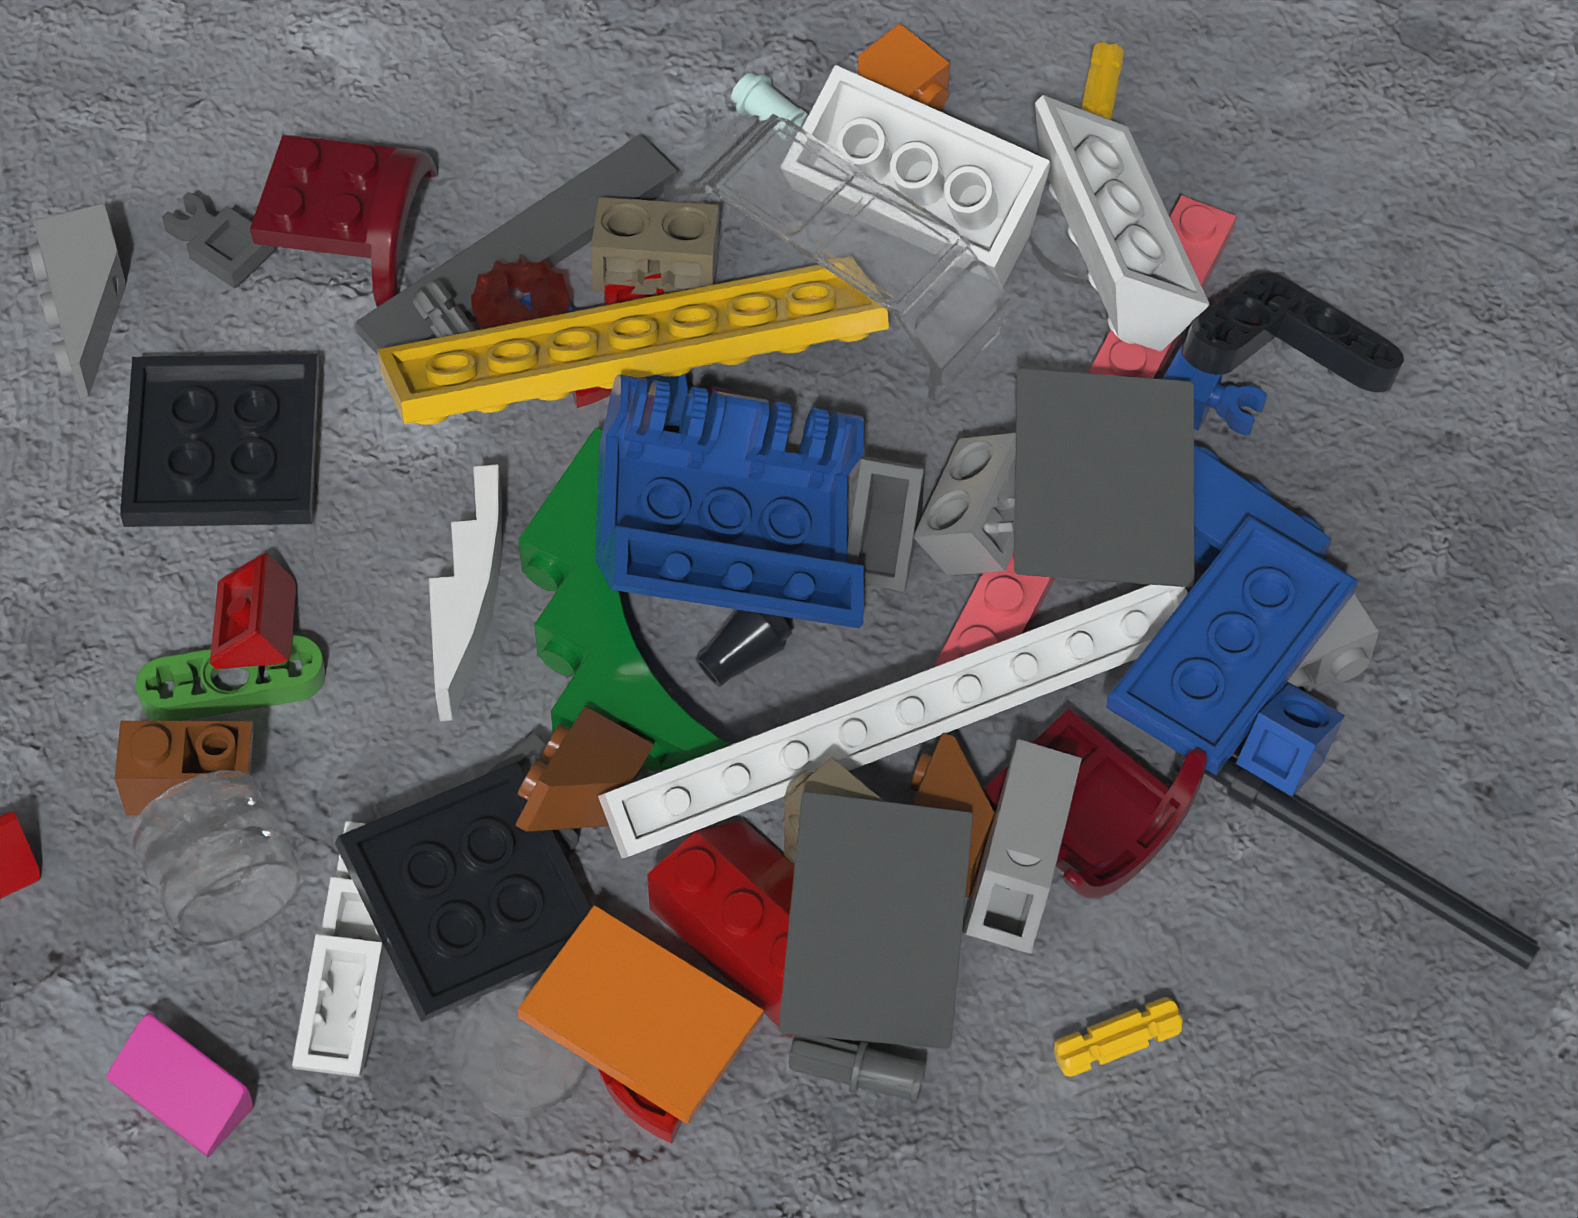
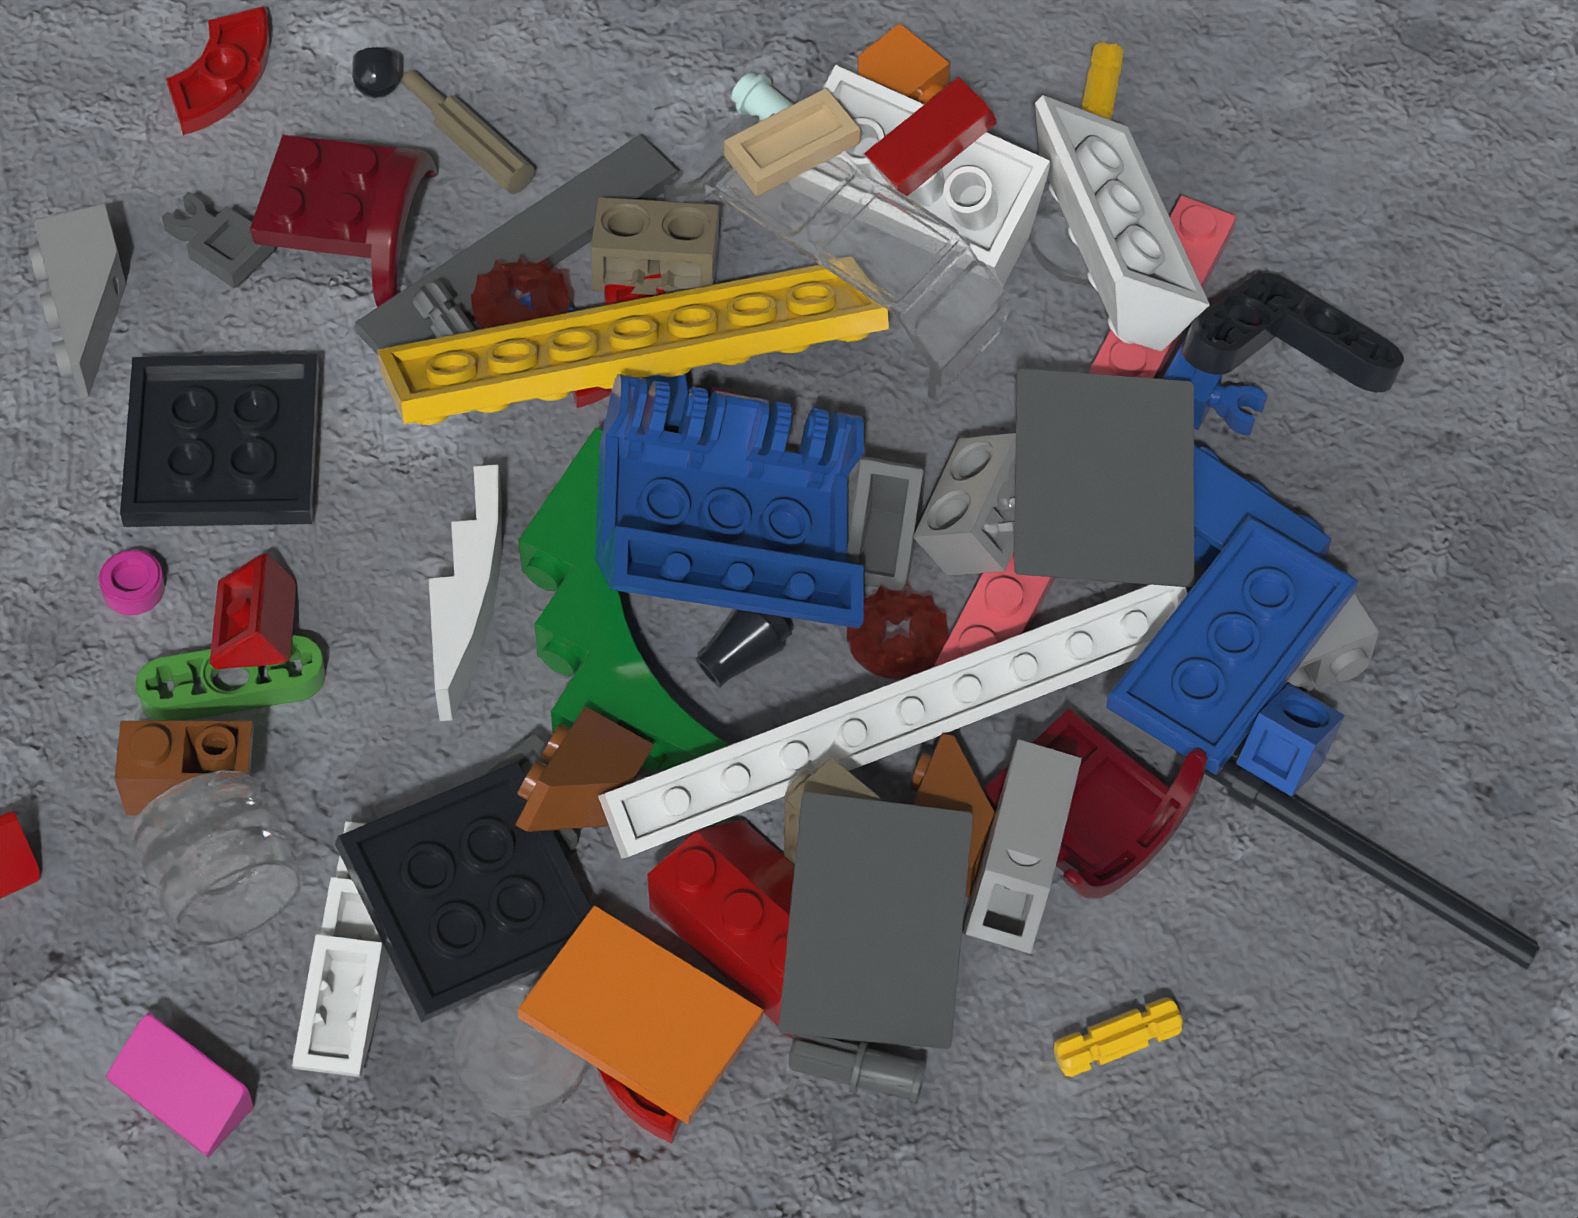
none -> dark pink tile [99,550,165,615]
none -> red tile [166,6,270,135]
none -> black hinge [352,47,399,98]
none -> dark tan axle [401,70,534,194]
none -> tan tile [724,88,860,197]
none -> clear red gear [847,584,948,679]
none -> red slope [864,77,997,200]

